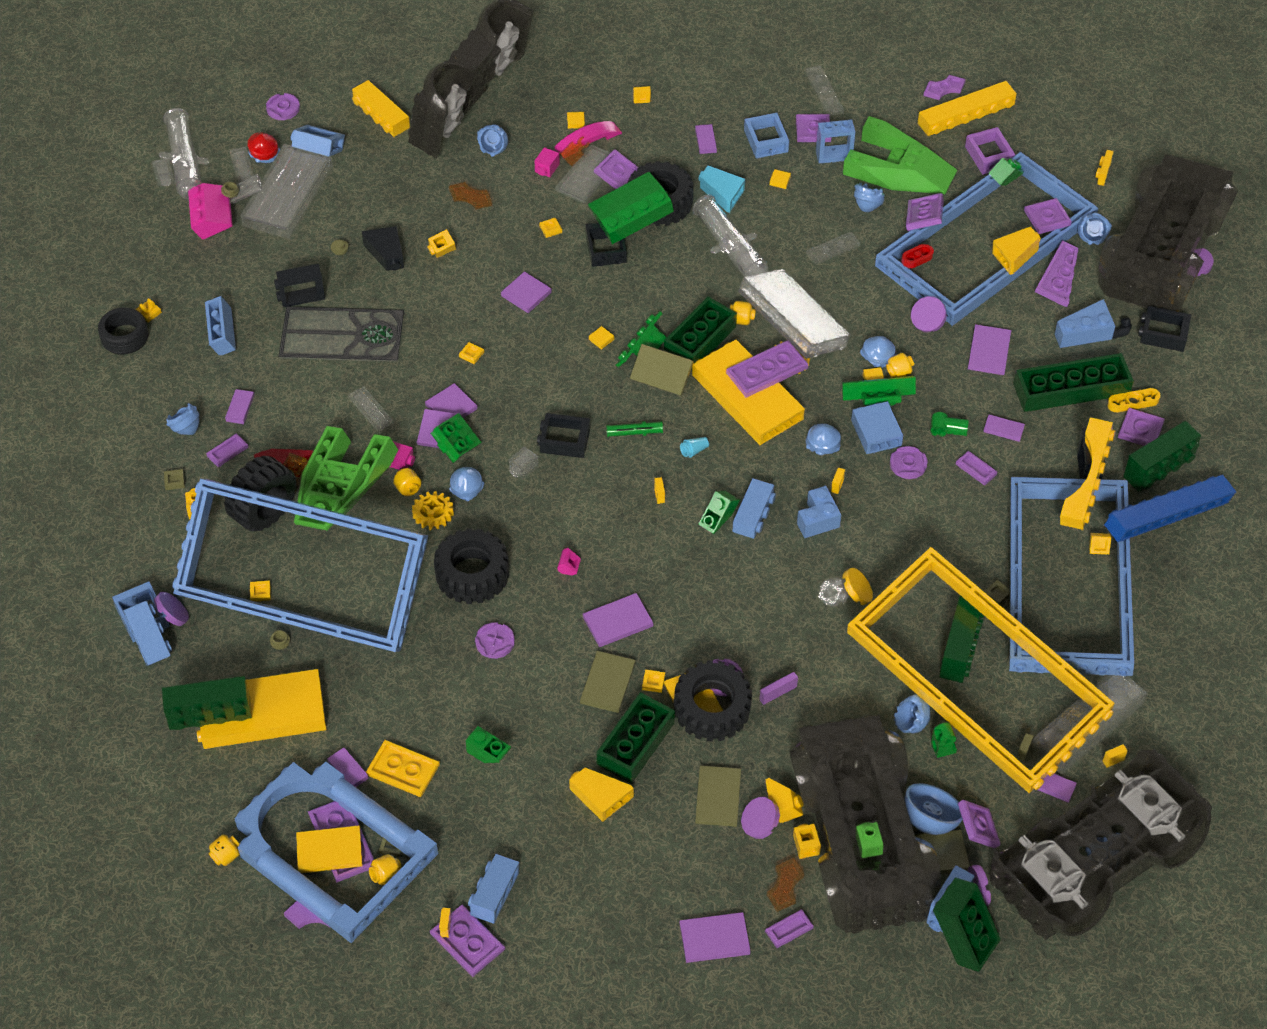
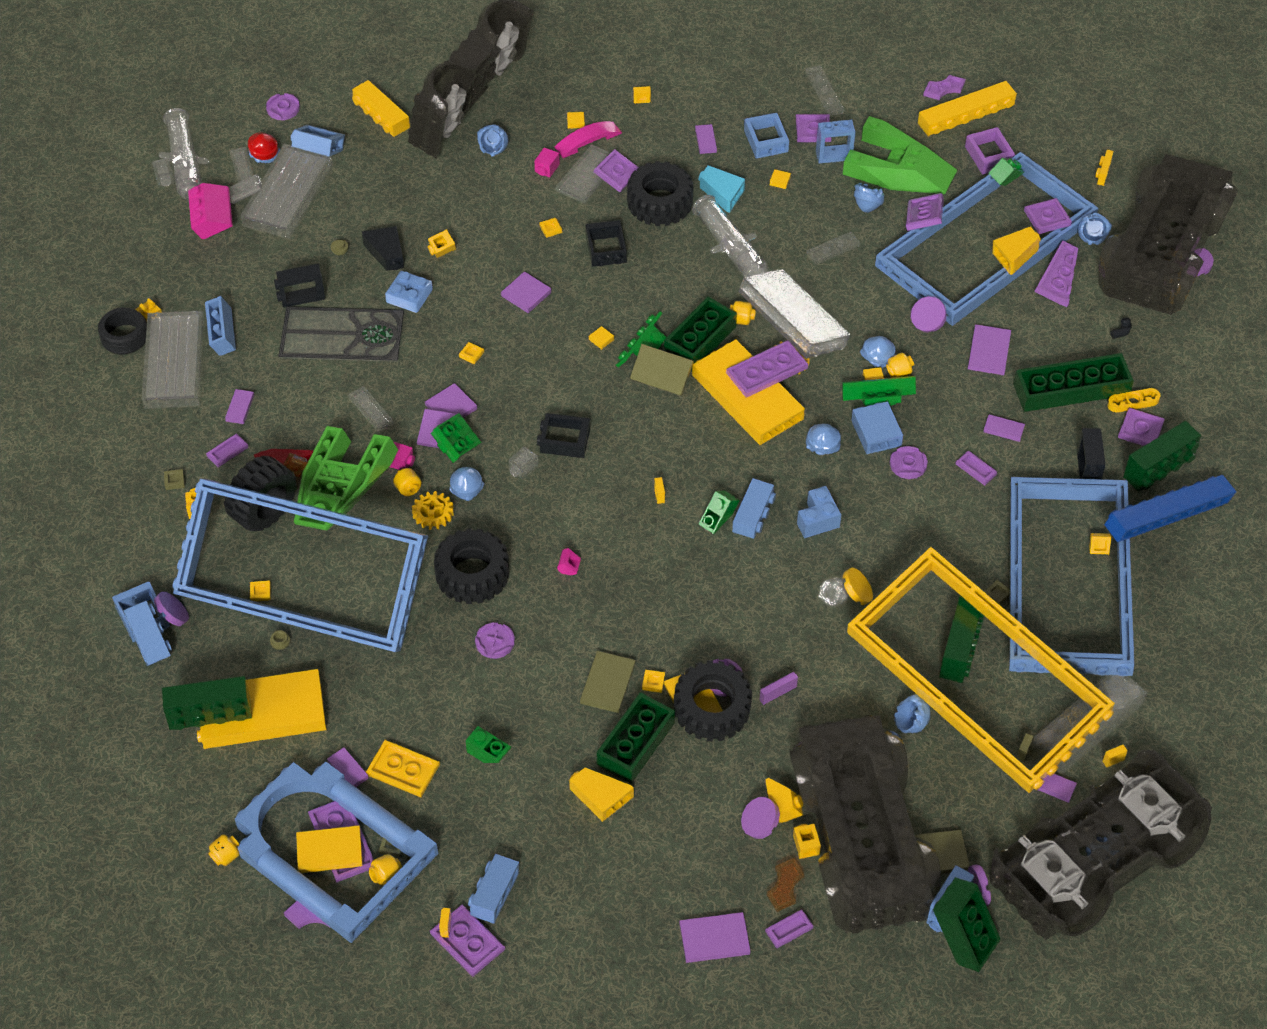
medium blue hair [166,403,199,435] -> none
olive plate [221,182,239,198] -> none
clear orange tile [449,182,492,210] -> none
clear orange plate [559,136,590,166] -> none
medium lavender tile [583,593,653,647] -> none
green slope [588,172,674,244] -> none
green pin [606,421,663,437] -> none
medium azure cone [680,437,709,458] -> none
olive tile [695,766,741,827] -> none
yellow tile [831,468,845,494] -> none
bright green brick [856,822,883,858] -> none
red plate [901,244,934,268] -> none
medium blue piece [904,783,963,835] -> none
green piece [930,412,969,437] -> none
green leg [931,723,957,758] -> none
medium lavender tile [958,800,1000,848] -> none
medium blue wedge [1055,299,1115,348] -> none
yellow arch [1060,418,1115,530] -> none
black window [1138,306,1192,352] -> none
none -> clear brick [142,311,205,409]
none -> medium blue brick [385,271,433,313]

